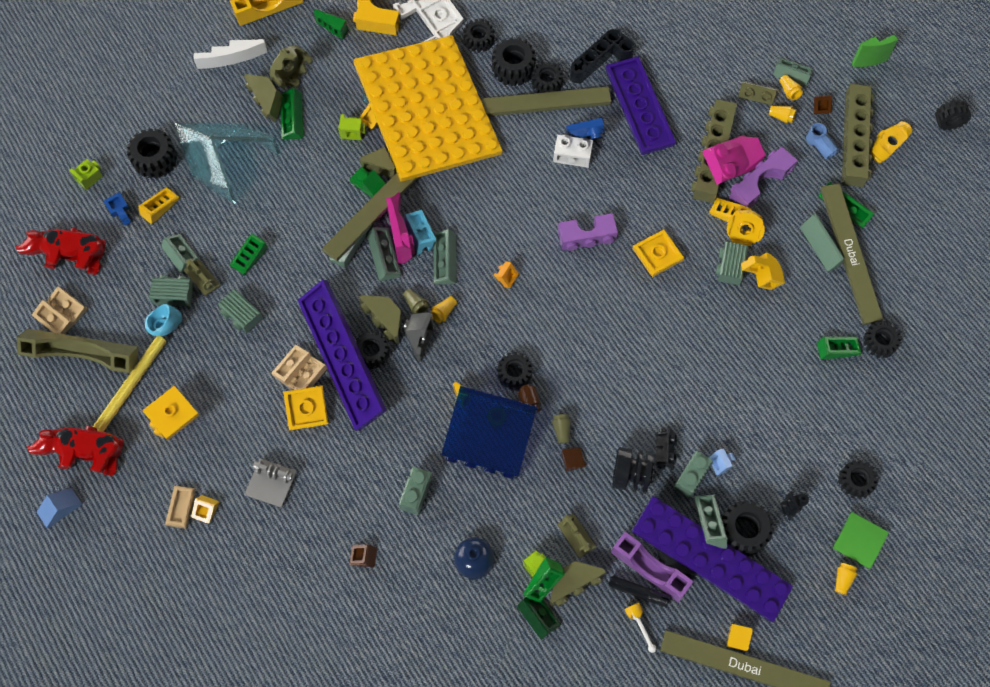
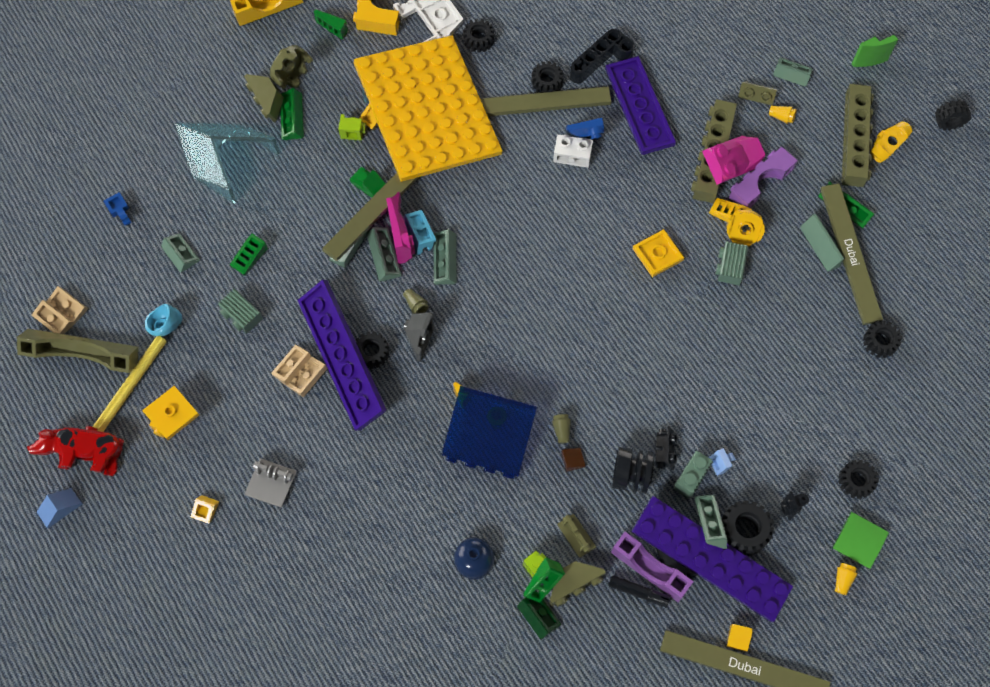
red animal [15,228,106,275] -> none
lime brick [69,159,103,190] -> none
black tyre [127,128,177,178] -> none
yellow slope [138,187,179,224] -> none
sand green brick [149,275,194,306] -> none
tan tile [165,486,196,529] -> none
olive hinge [184,258,221,296] -> none
white slope [194,39,267,69] -> none
yellow plate [283,386,329,430] -> none
reddish brown slope [349,544,377,568] -> none
olive slope [359,295,402,344] -> none
olive slope [360,147,396,178] -> none
sand green brick [399,467,432,515] -> none
yellow cone [430,296,457,323] -> none
black tyre [492,37,536,86] -> none
light orange tile [494,261,519,288] -> none
black tyre [498,352,532,390] -> none
reddish brown brick [517,385,541,415] -> none
medium lavender arch [558,213,618,251] -> none
hinge [624,602,656,653] -> none
yellow brick [741,252,785,290] -> none
yellow cone [779,75,803,101] -> none
medium blue piece [806,123,839,159] -> none
reddish brown slope [813,95,832,114] -> none
green slope [817,337,862,359] -> none

